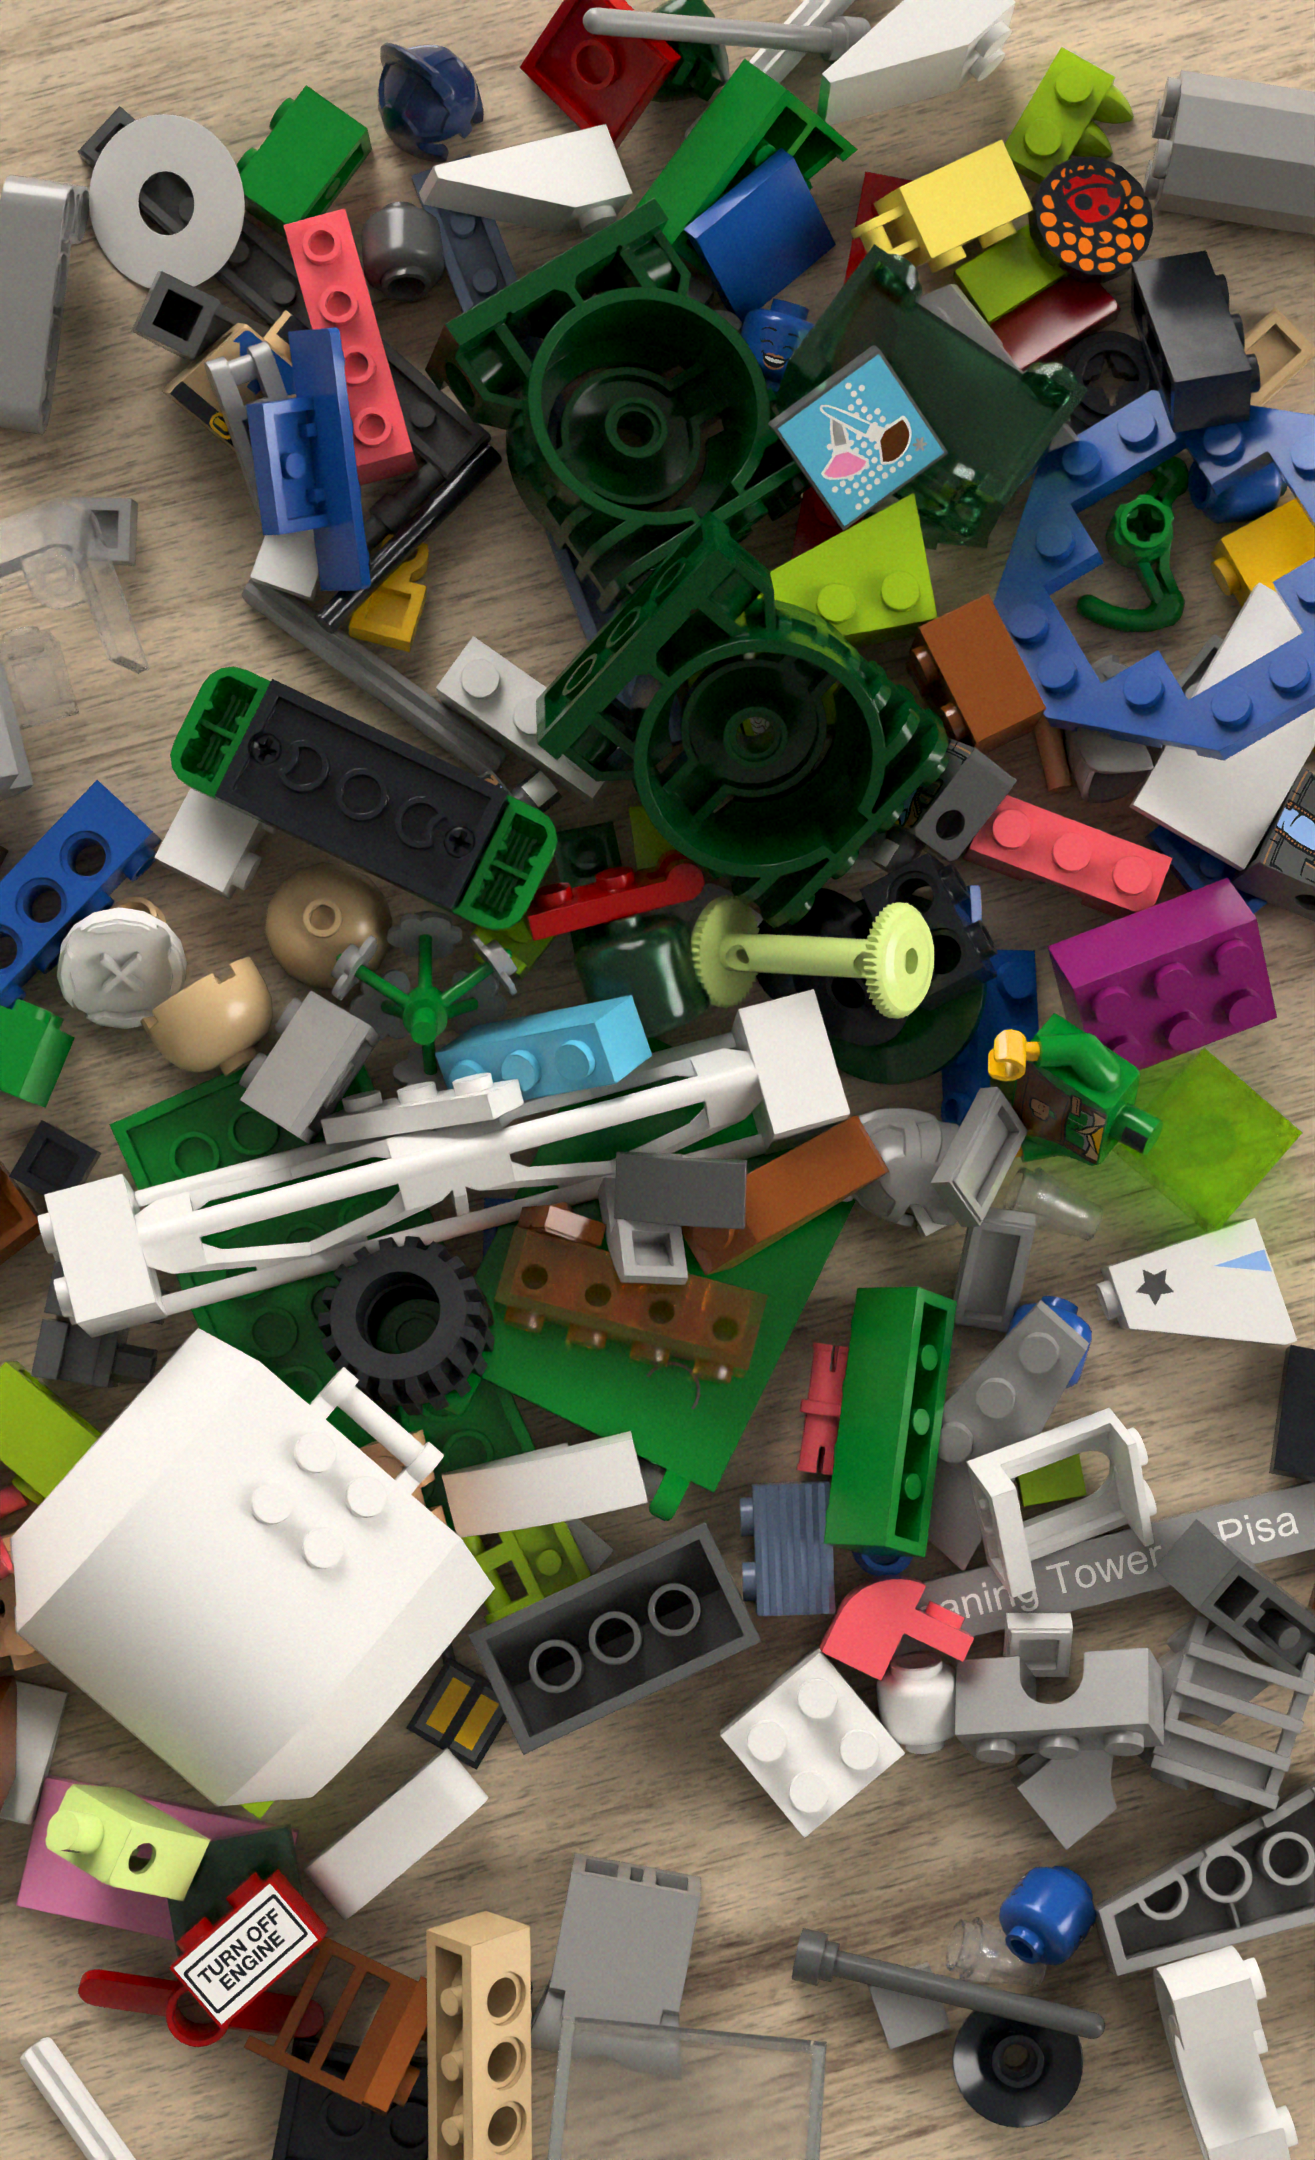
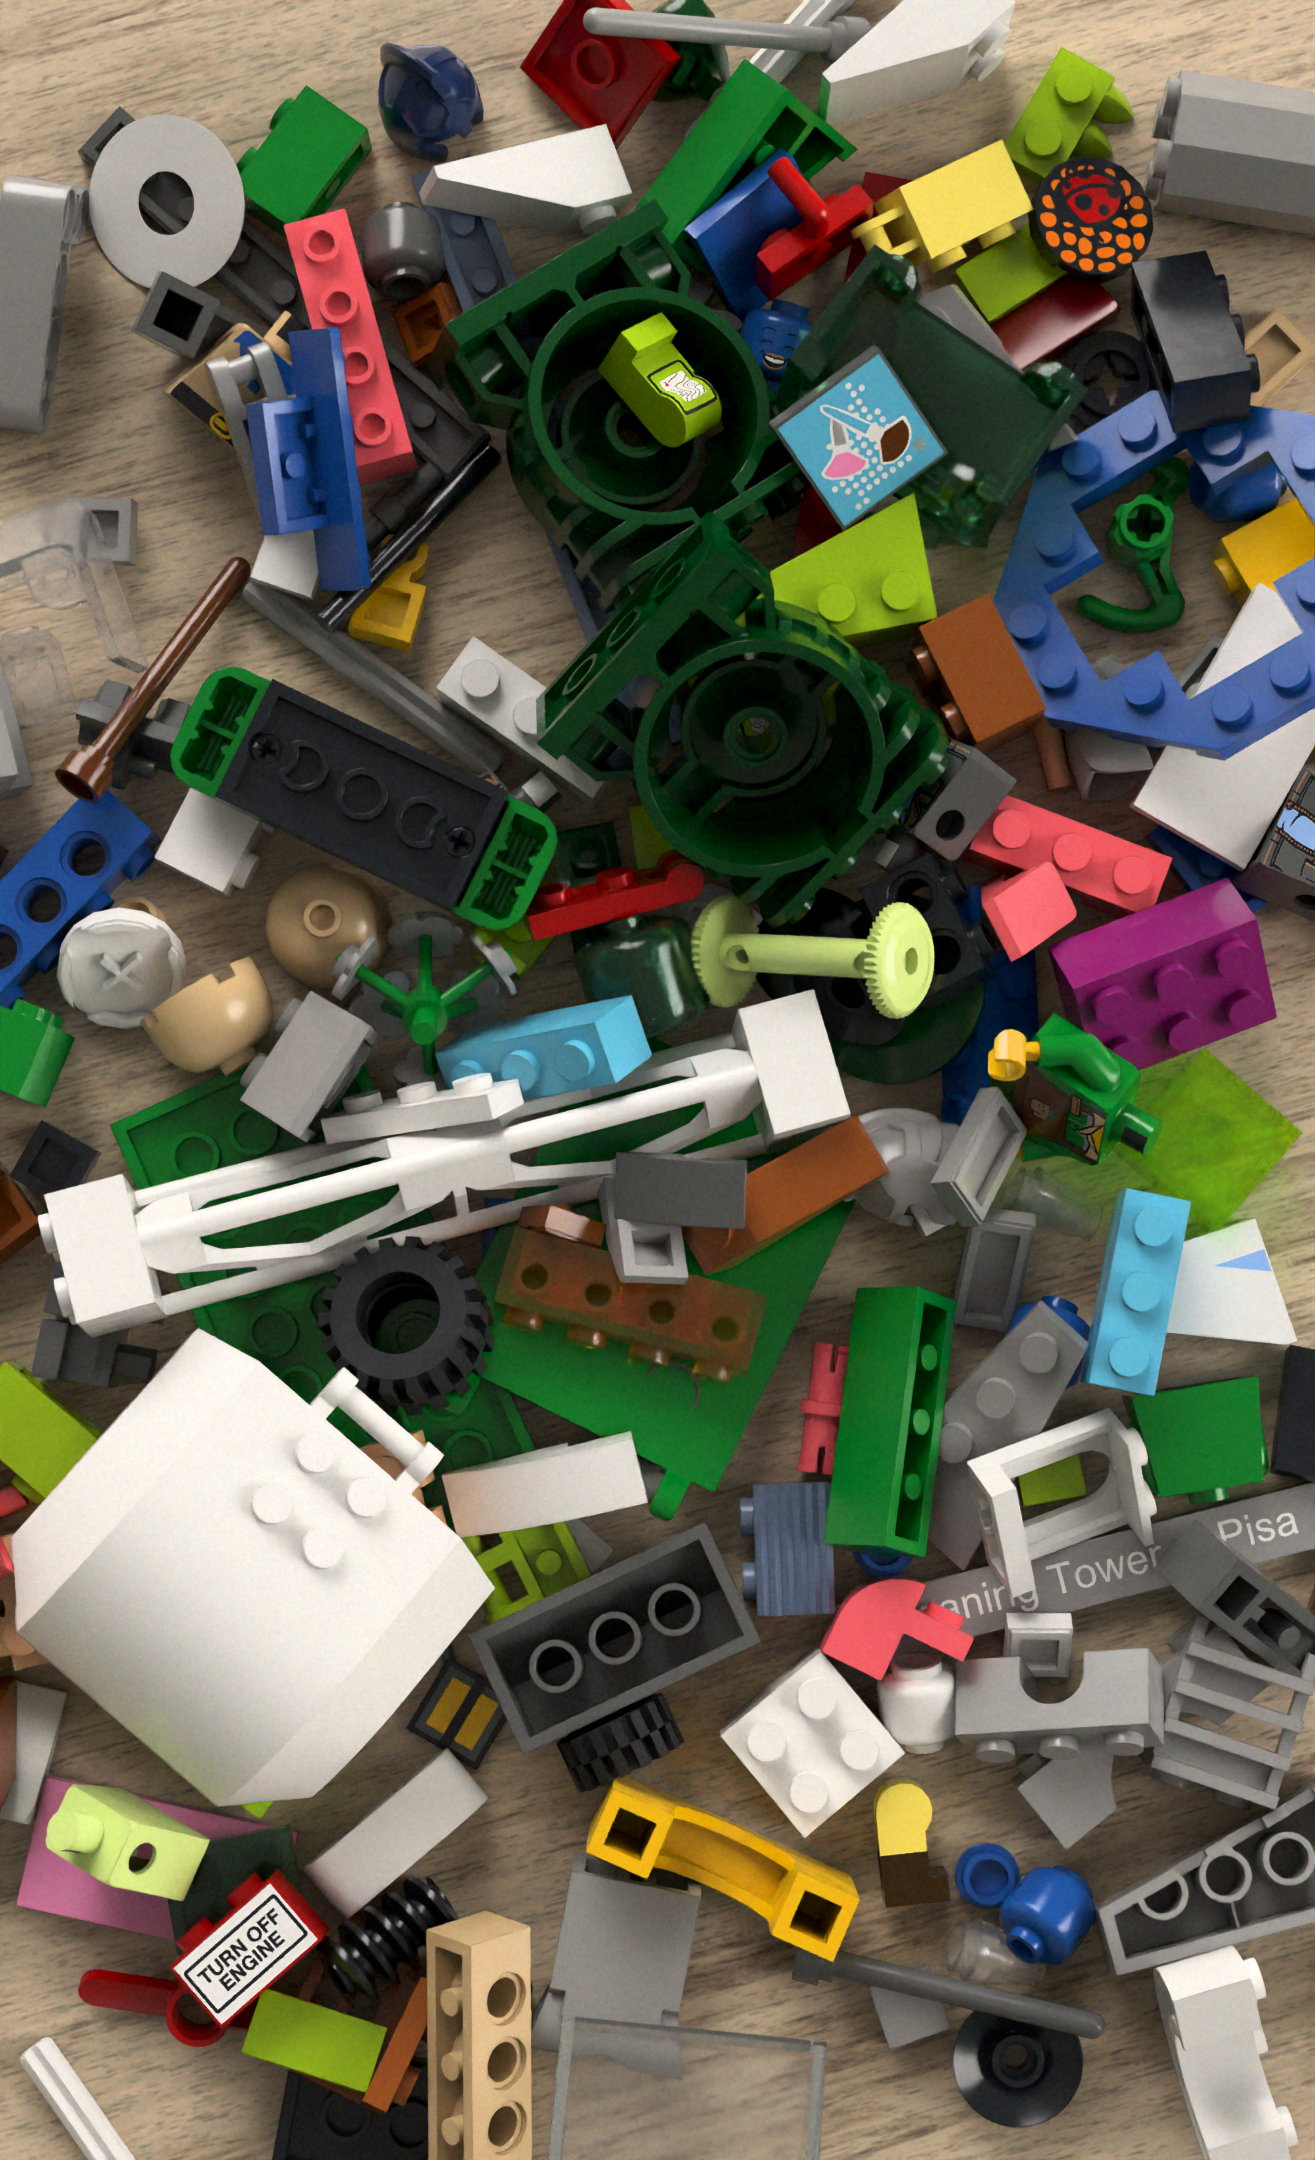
none -> reddish brown piece [55,557,251,804]
none -> dark grey hips [75,679,191,790]
none -> lime tile [241,1989,388,2094]
none -> black piece [316,1876,459,2009]
none -> dark orange tile [392,282,463,371]
none -> black tyre [557,1693,685,1792]
none -> yellow arch [586,1775,860,1962]
none -> lime leg [598,312,722,447]
none -> red plate [755,157,874,301]
none -> leg [873,1777,951,1908]
none -> blue plate [954,1842,1020,1909]
none -> coral slope [980,861,1077,962]
none -> medium azure brick [1080,1188,1191,1396]
none -> green torso [1122,1375,1269,1504]

